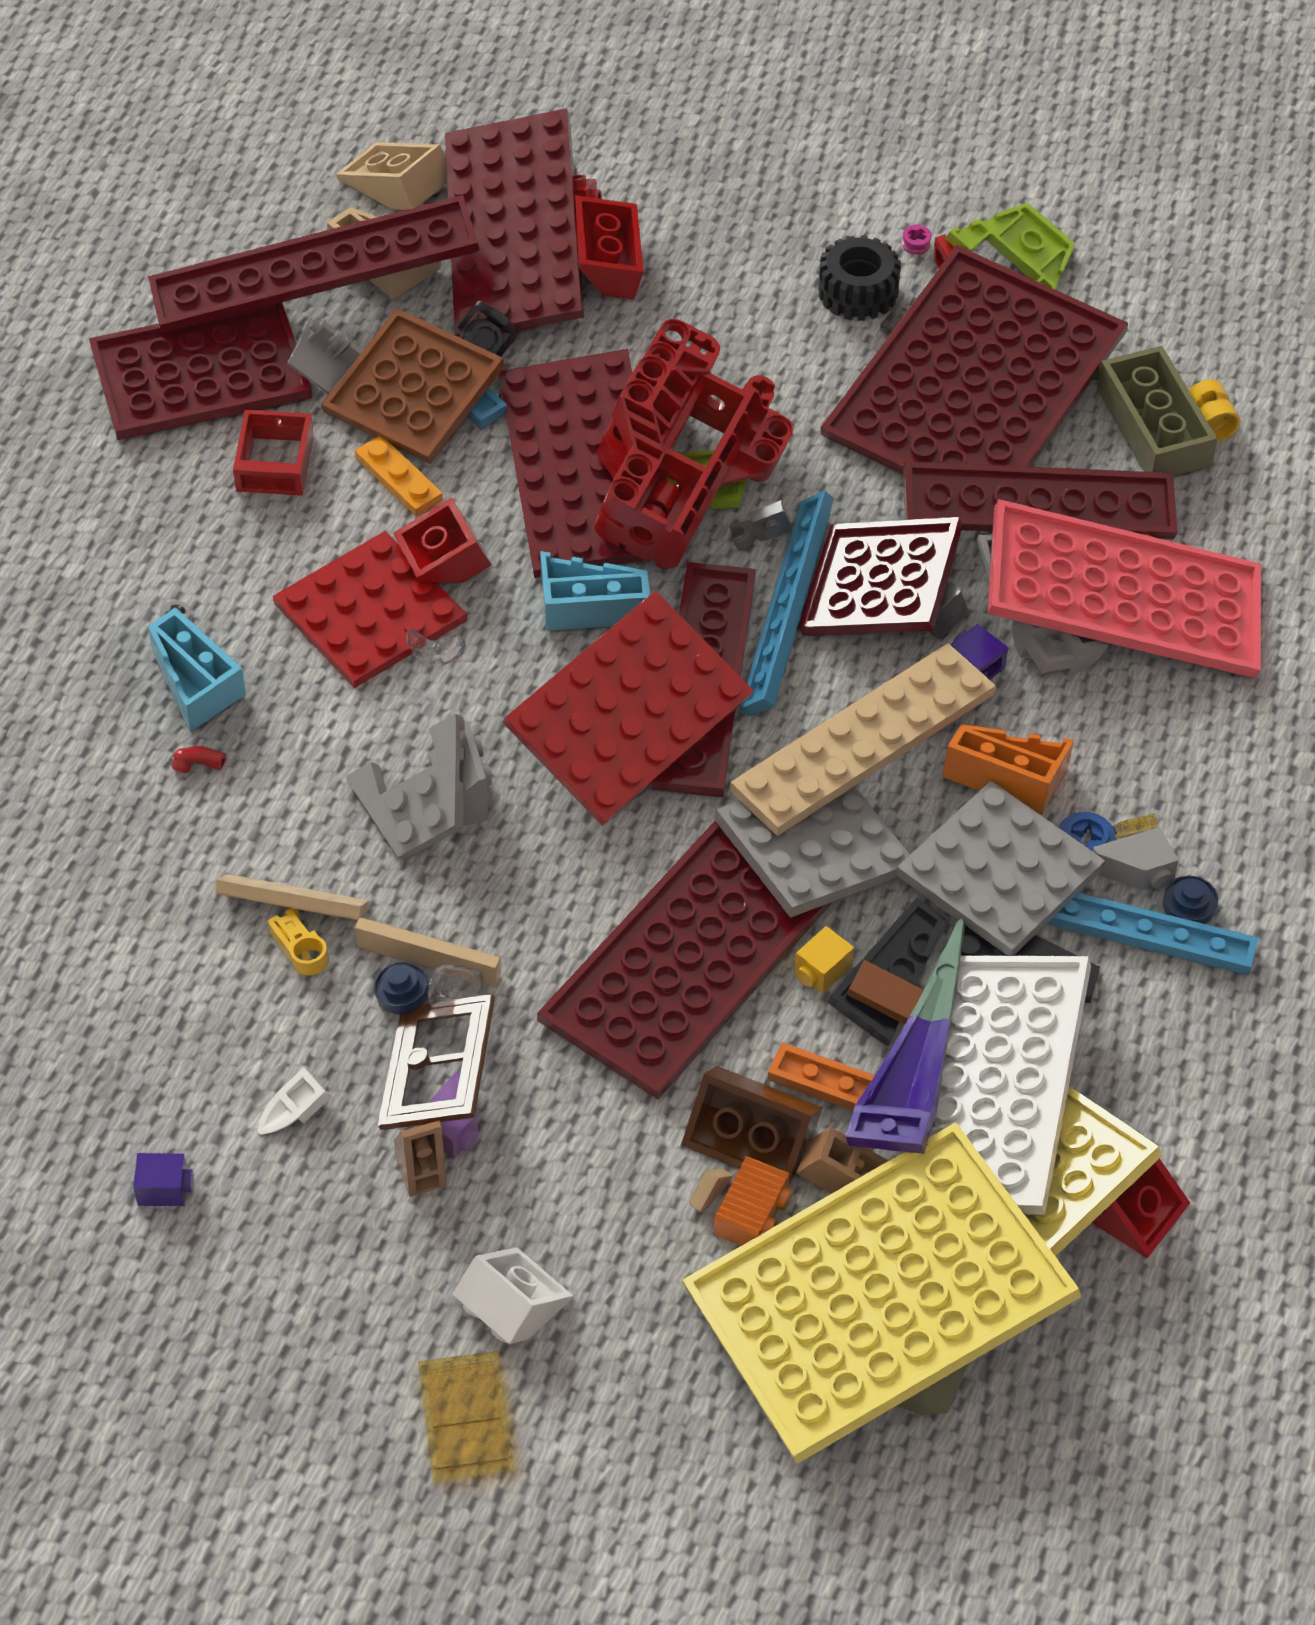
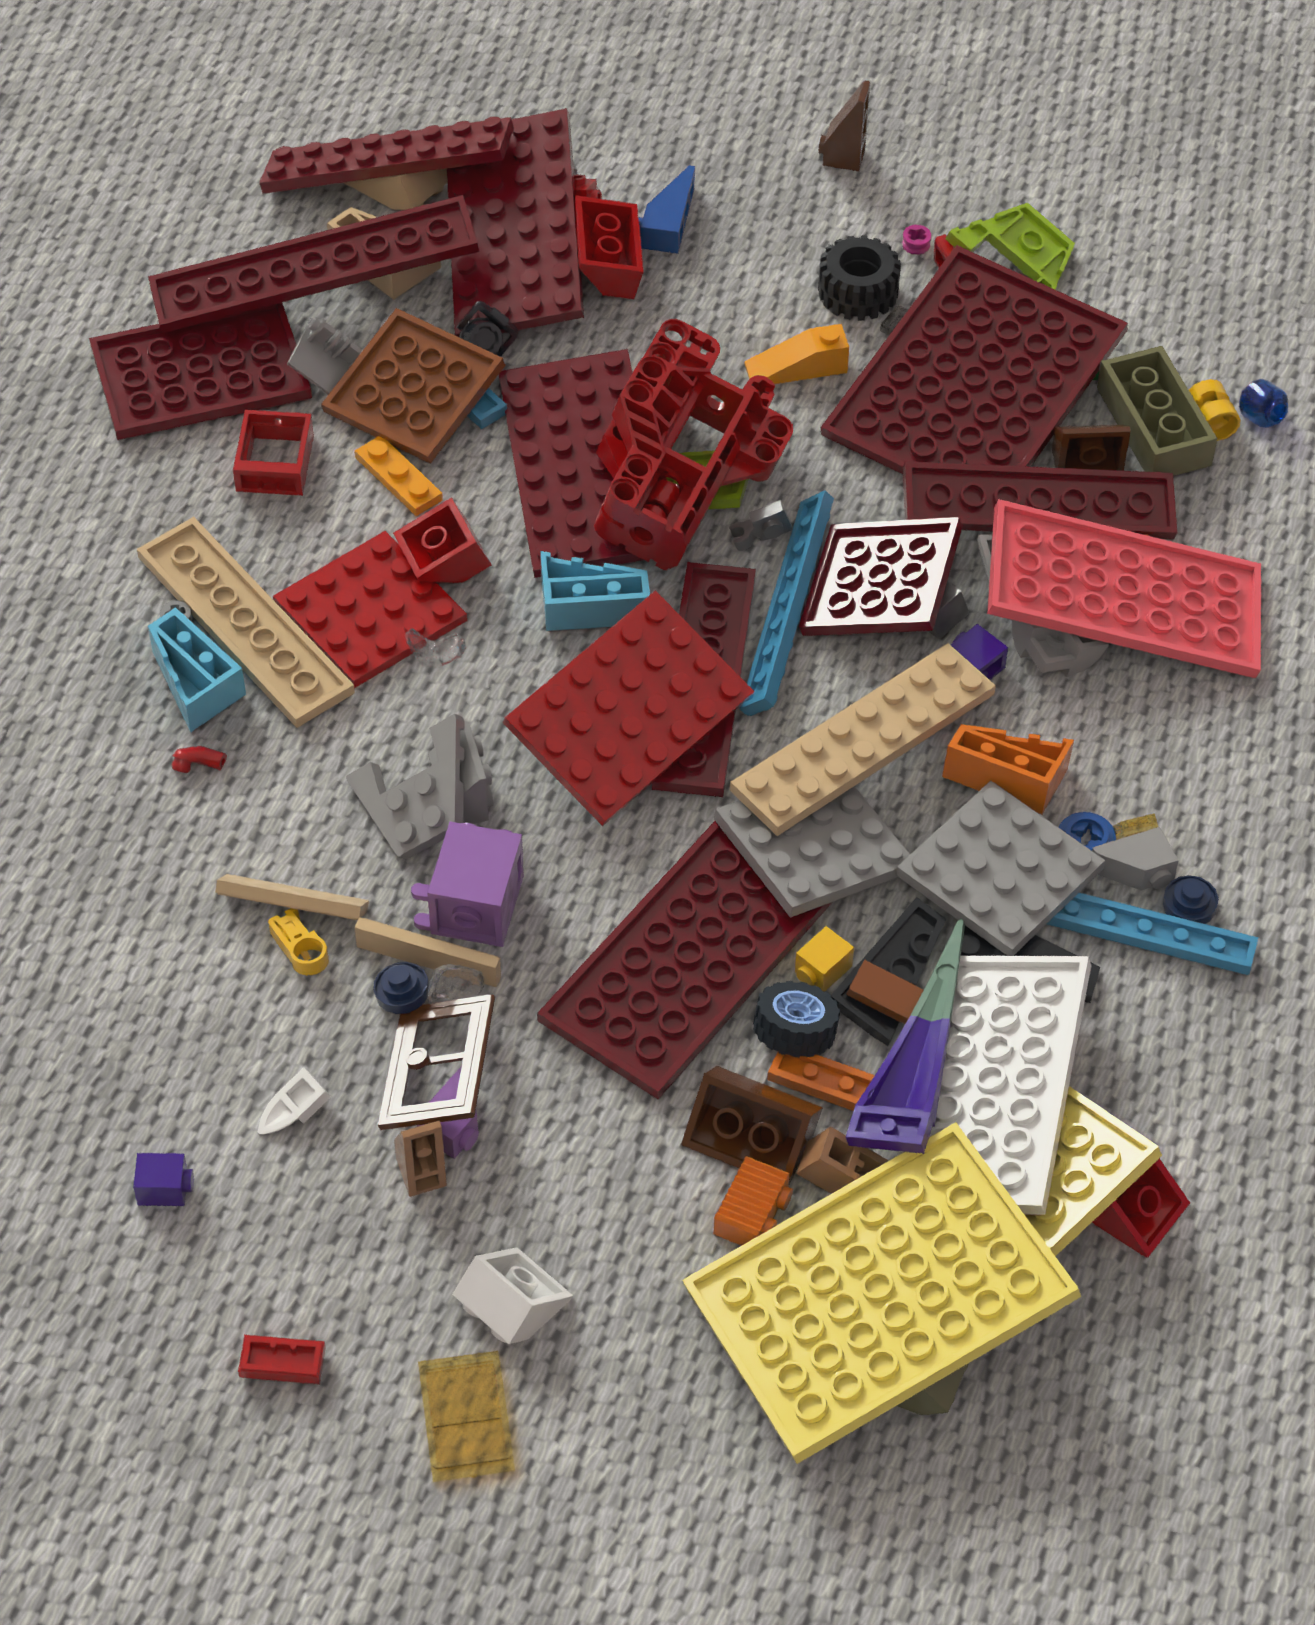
tan tile [689,1168,733,1211] -> none
none -> tan plate [137,517,355,728]
none -> red plate [238,1335,326,1384]
none -> dark red plate [259,117,514,194]
none -> medium lavender container [411,821,524,947]
none -> blue slope [639,165,695,254]
none -> light orange slope [744,324,849,384]
none -> black wheel [753,981,840,1058]
none -> reddish brown slope [818,80,871,172]
none -> reddish brown slope [1052,425,1131,471]
none -> clear blue head [1239,379,1289,428]

